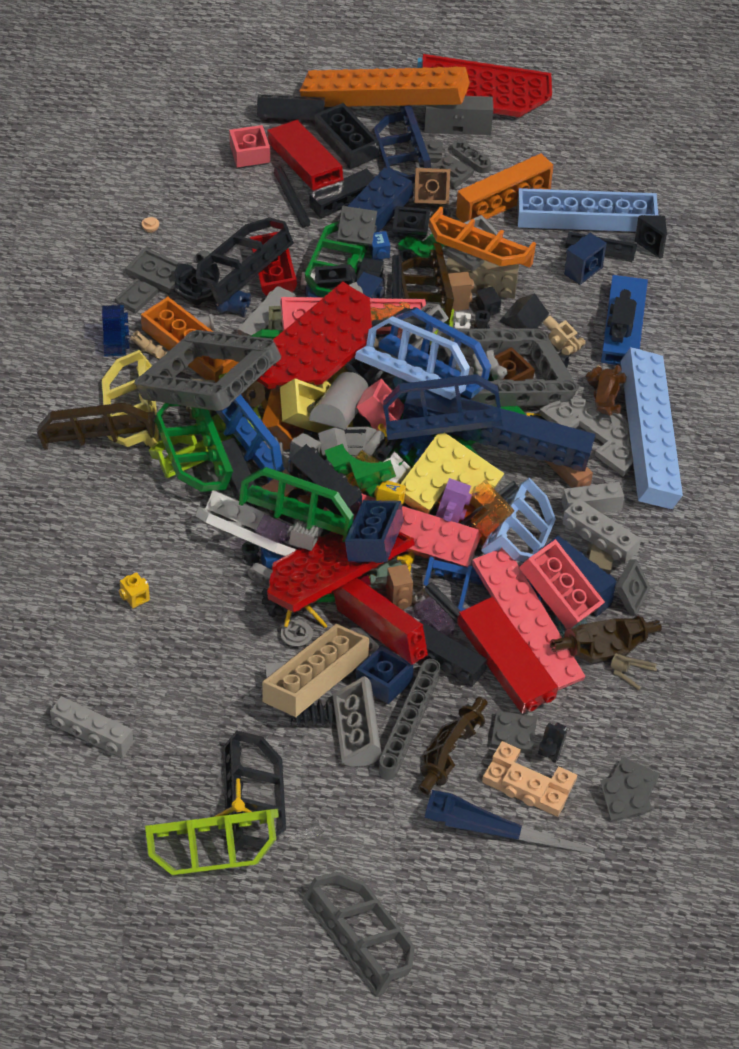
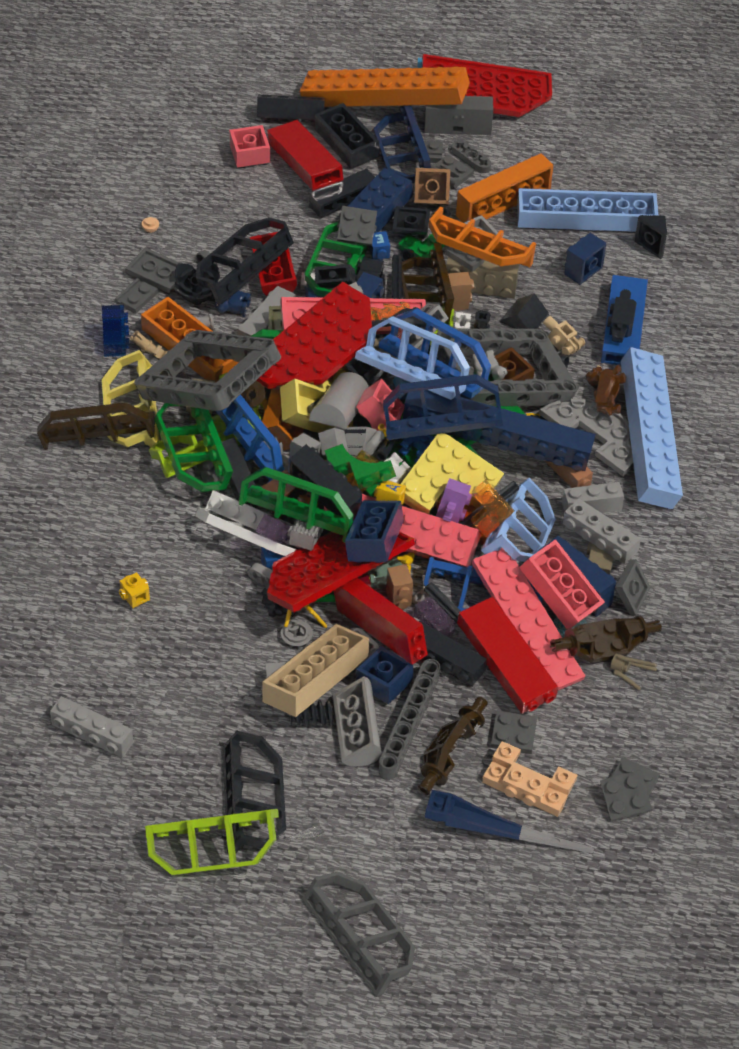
yellow plant [214,778,252,817] -> none
black bush [242,541,259,566] -> none
black axle [274,166,310,228] -> none
black brick [475,286,502,315] -> none
black hips [538,723,568,763] -> none
black plate [565,231,637,261] -> none

